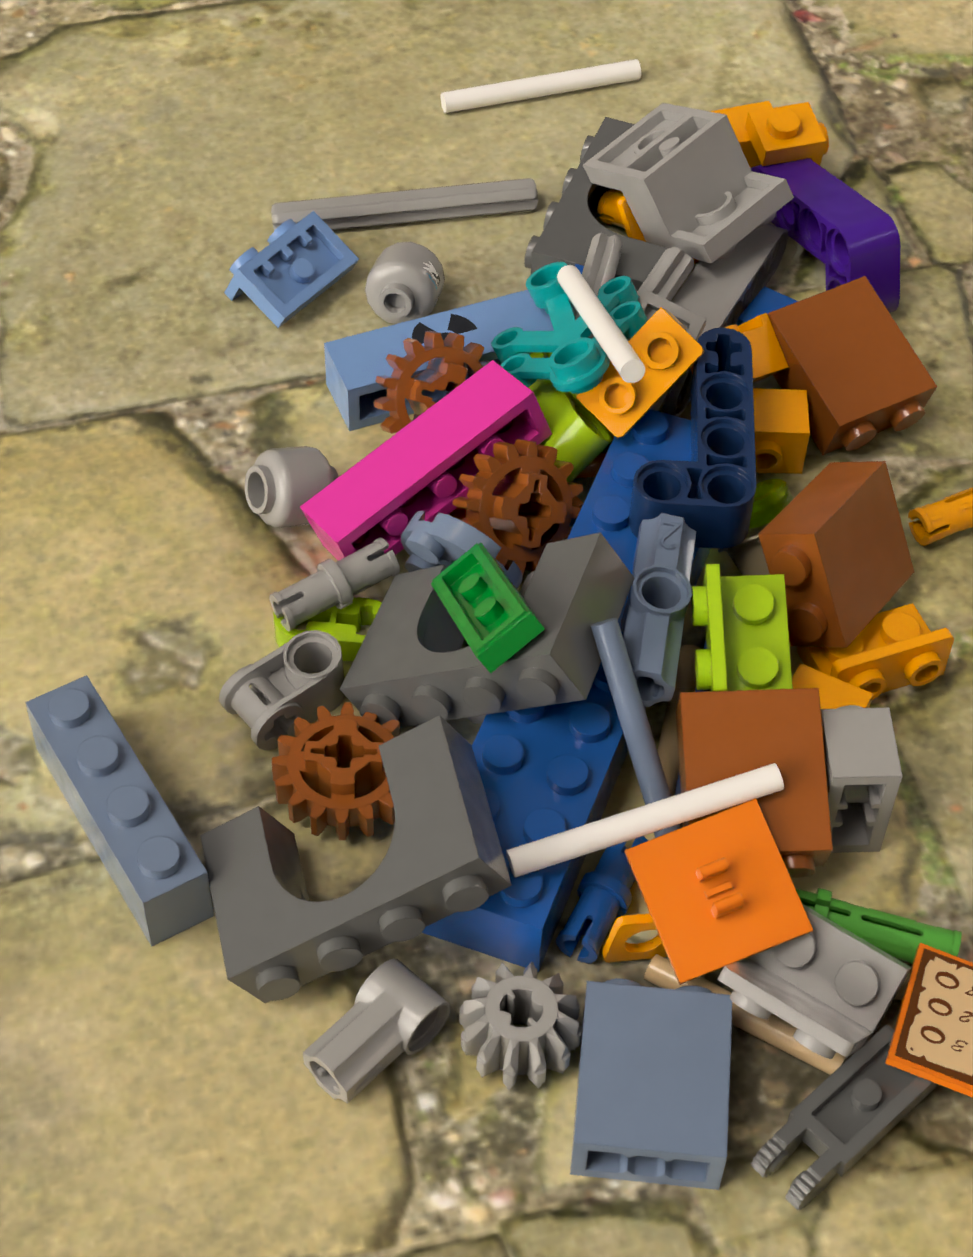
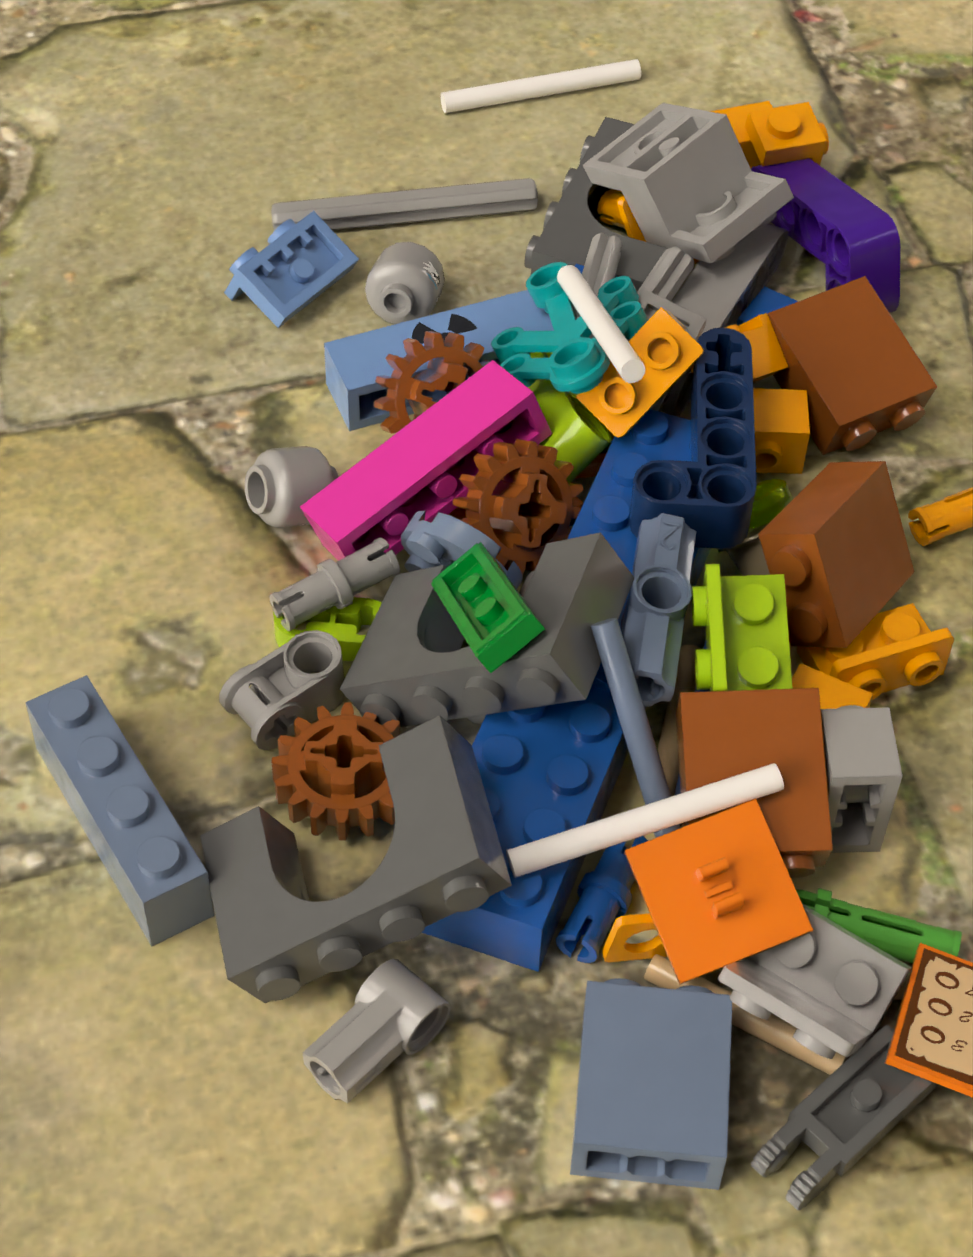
light grey gear [459,962,582,1090] -> none

